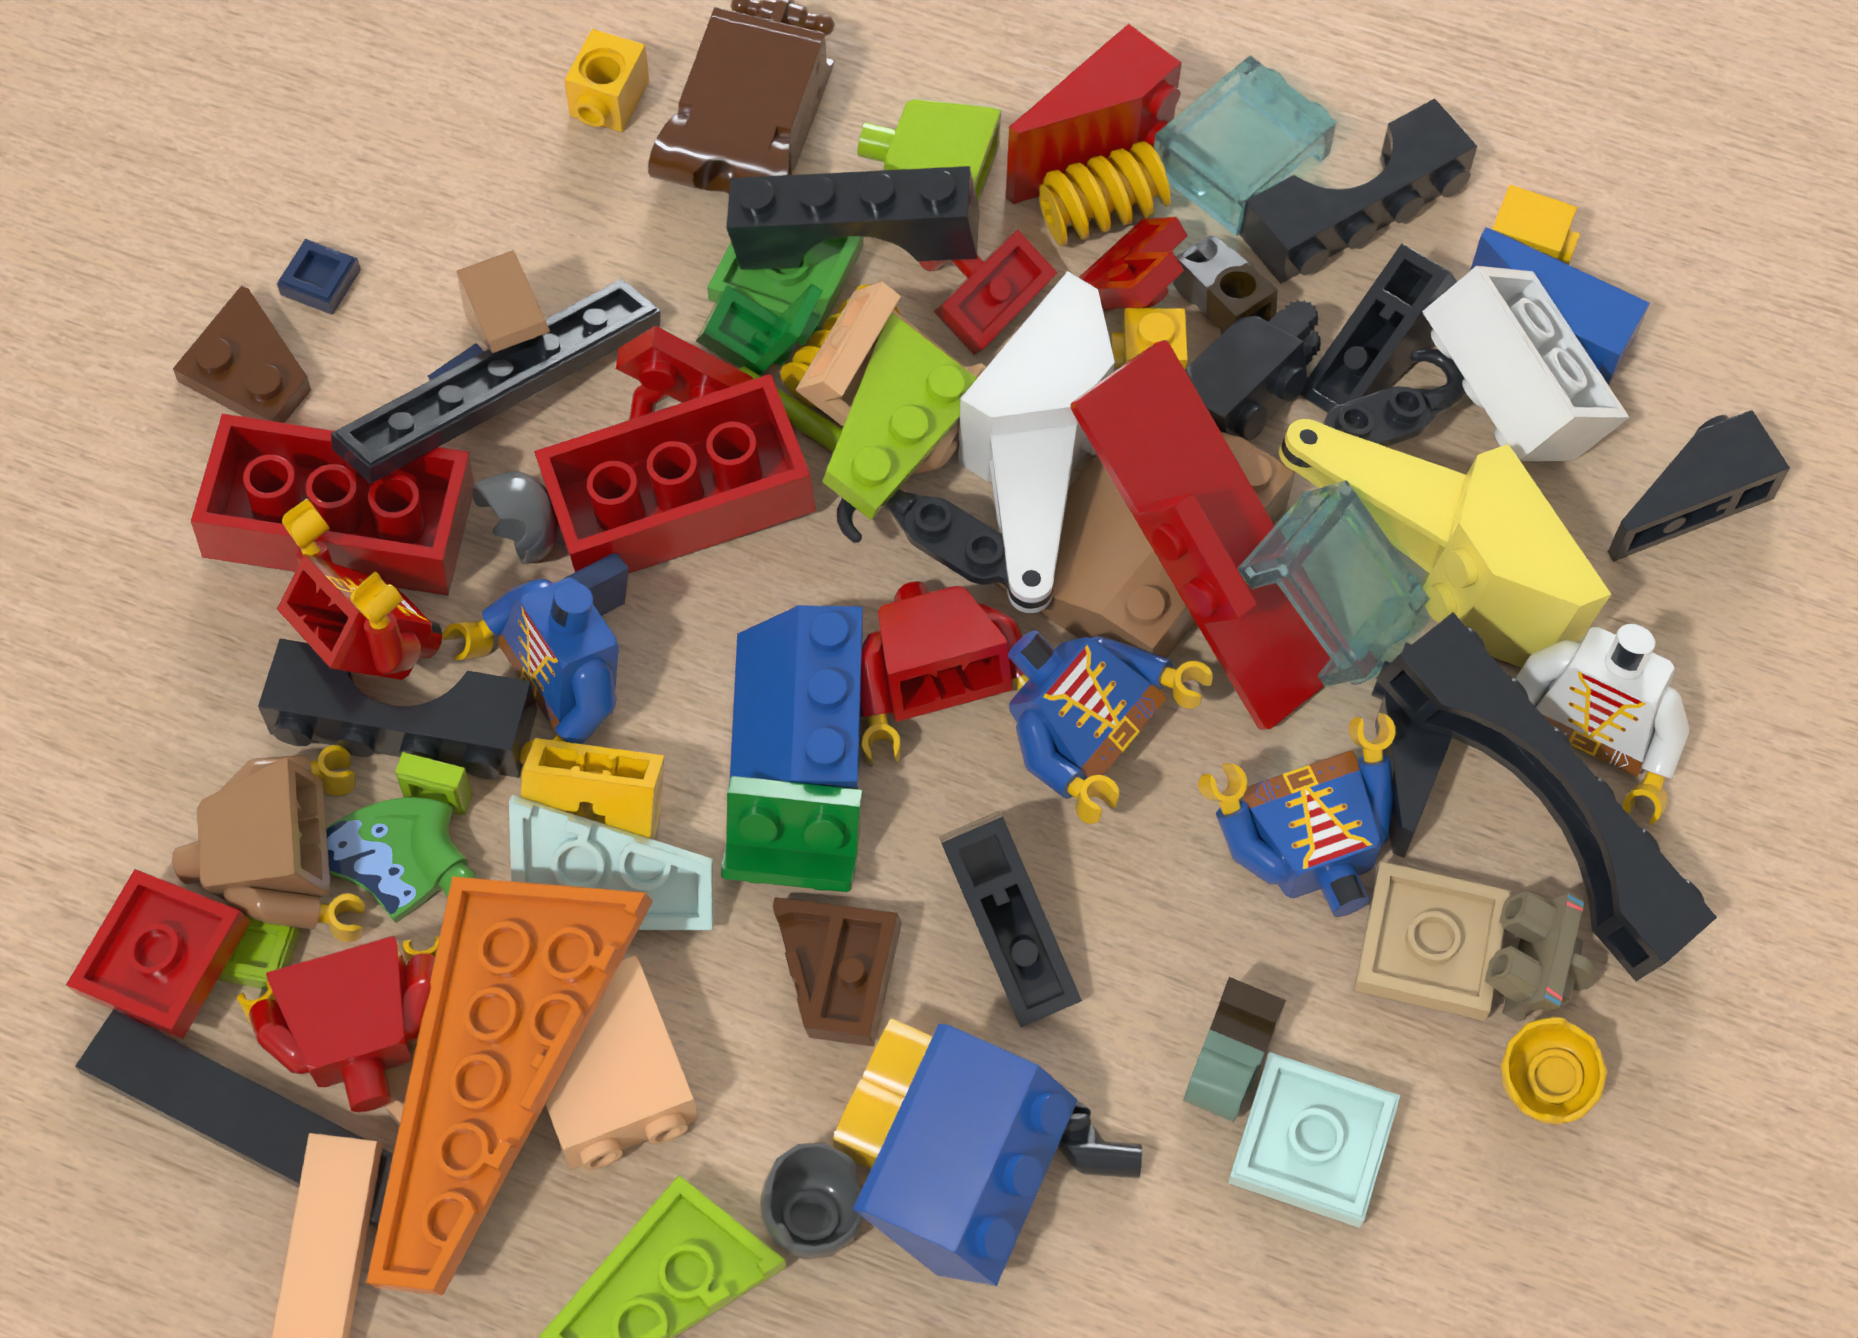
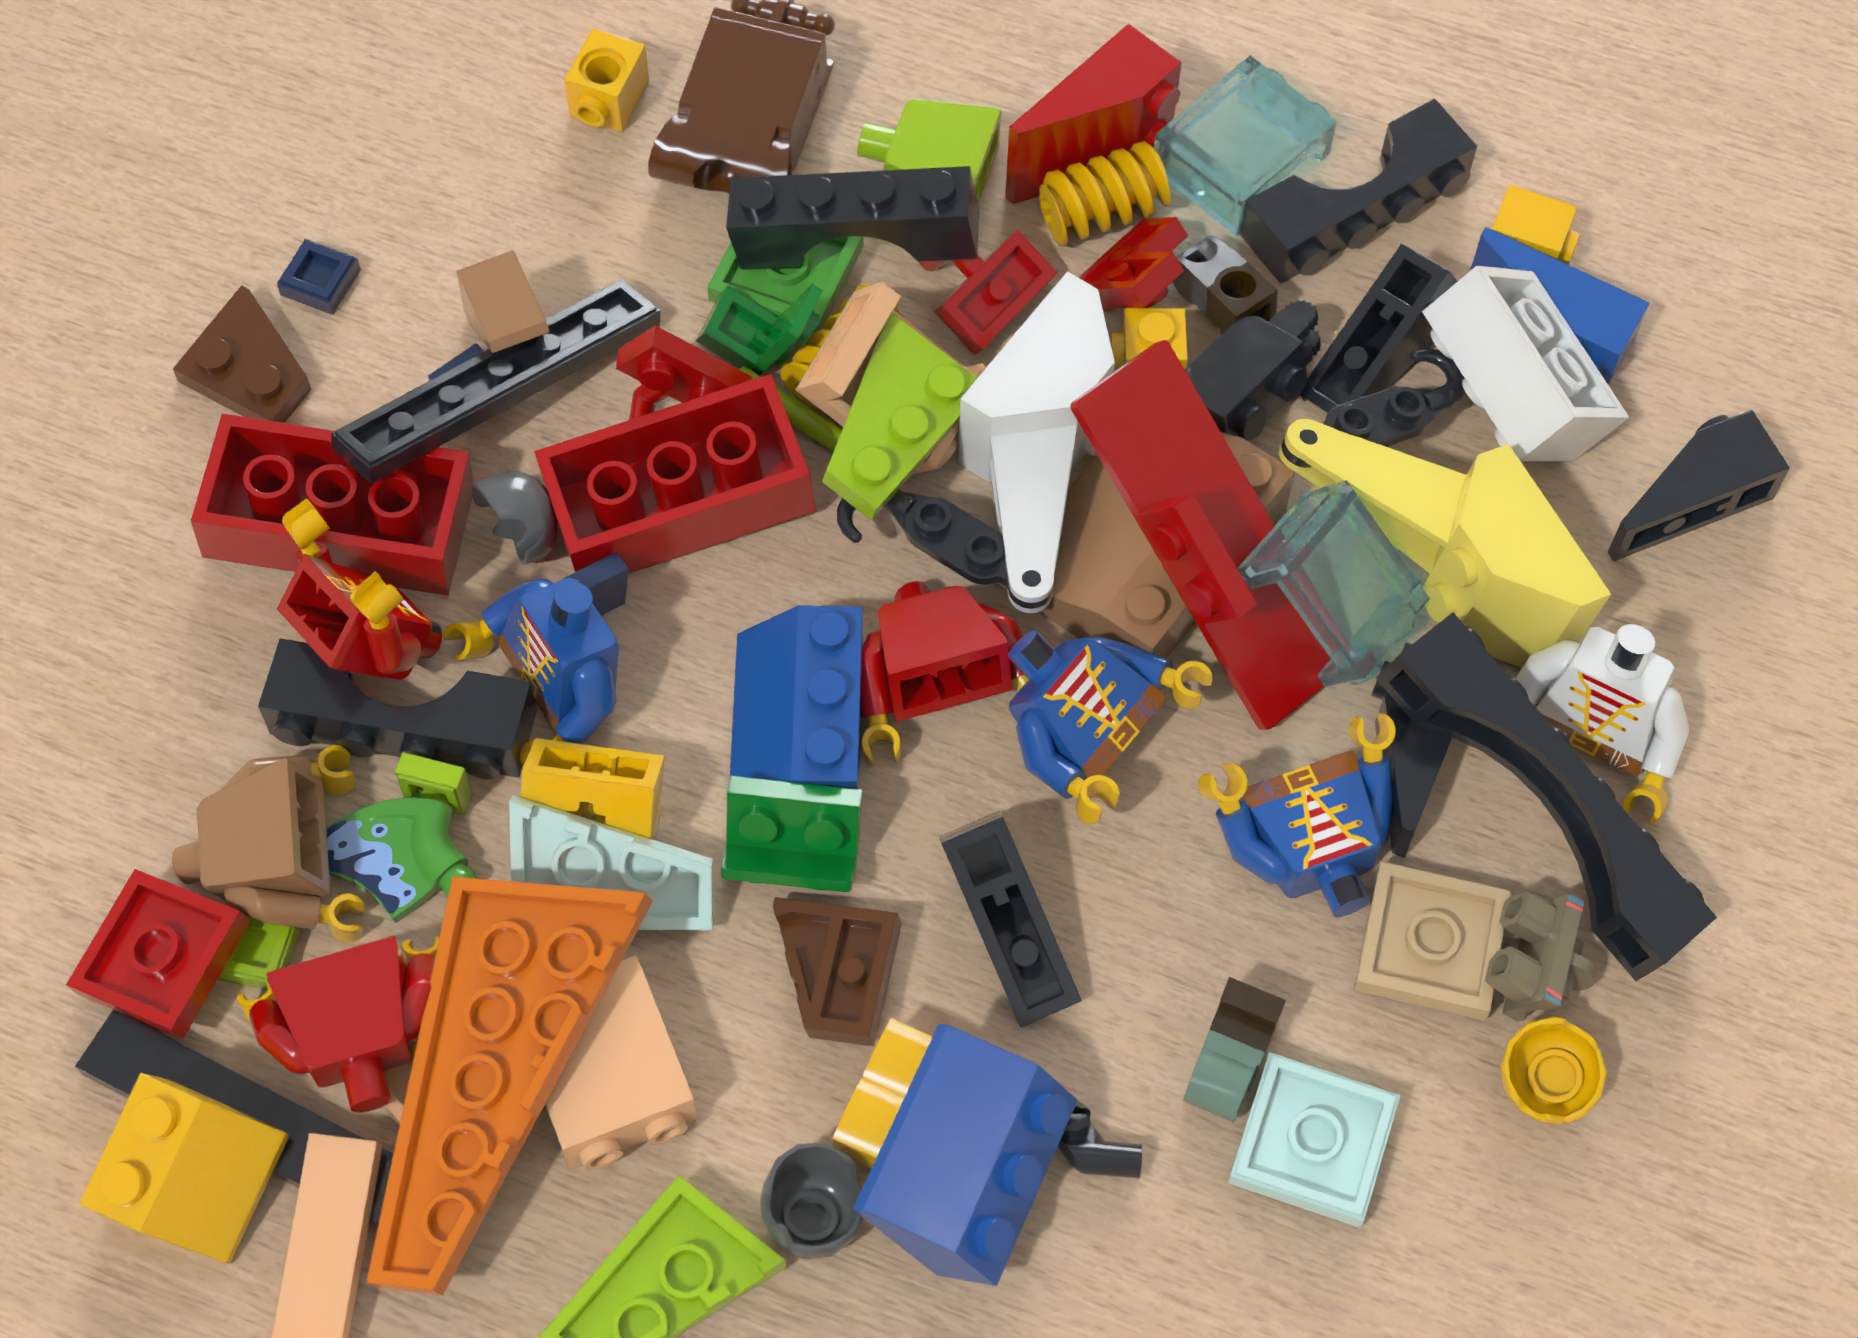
none -> yellow slope [79,1073,290,1264]

